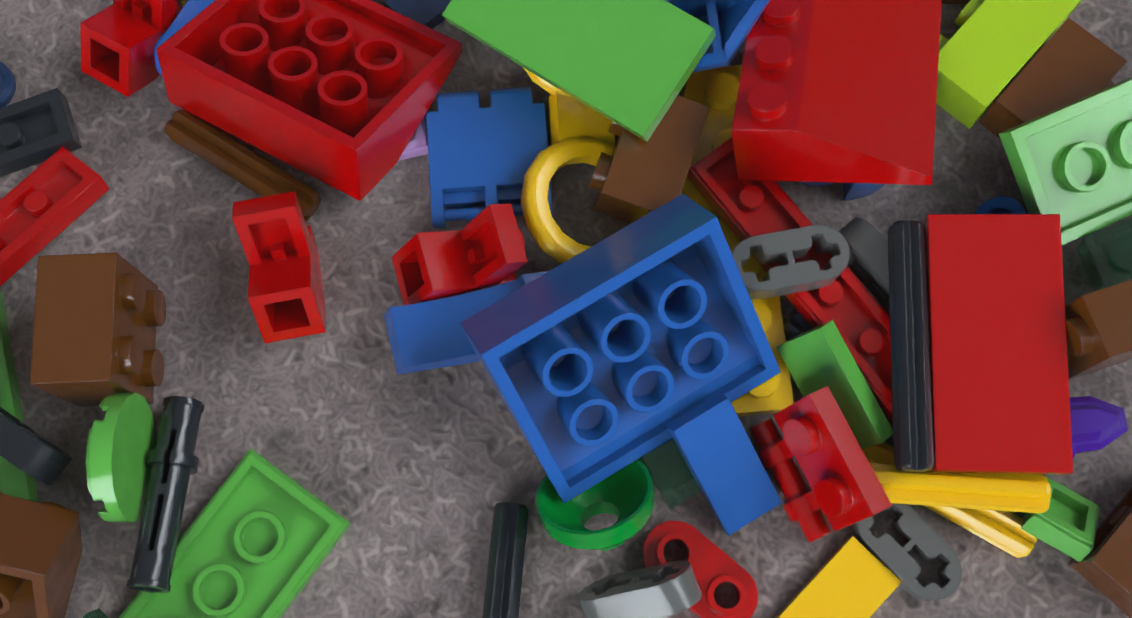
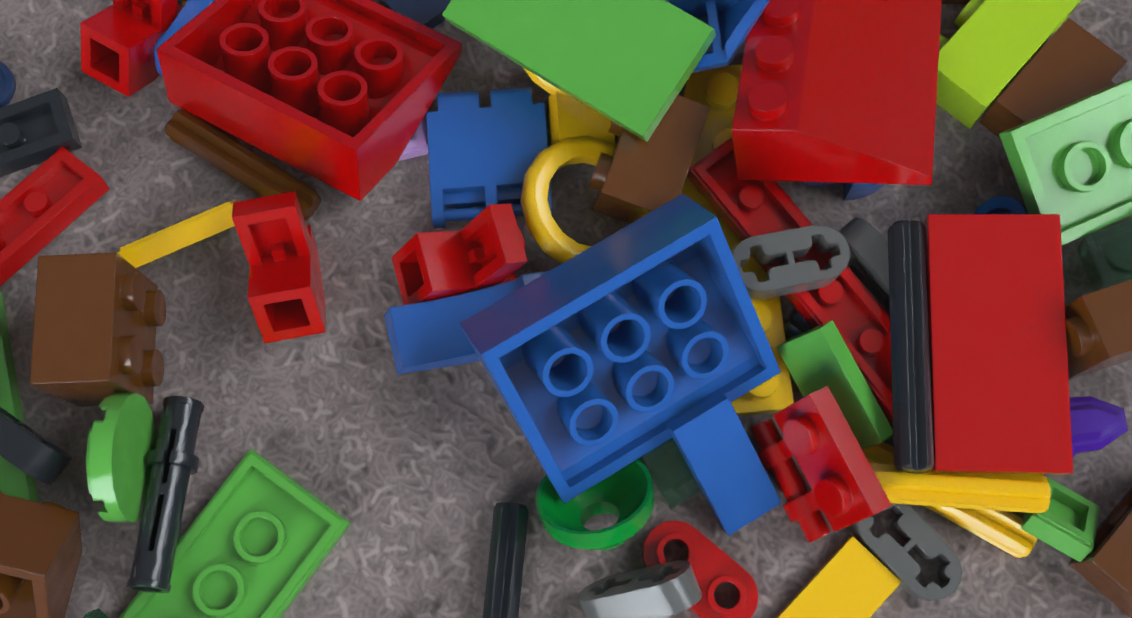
none -> yellow tile [117,199,240,268]

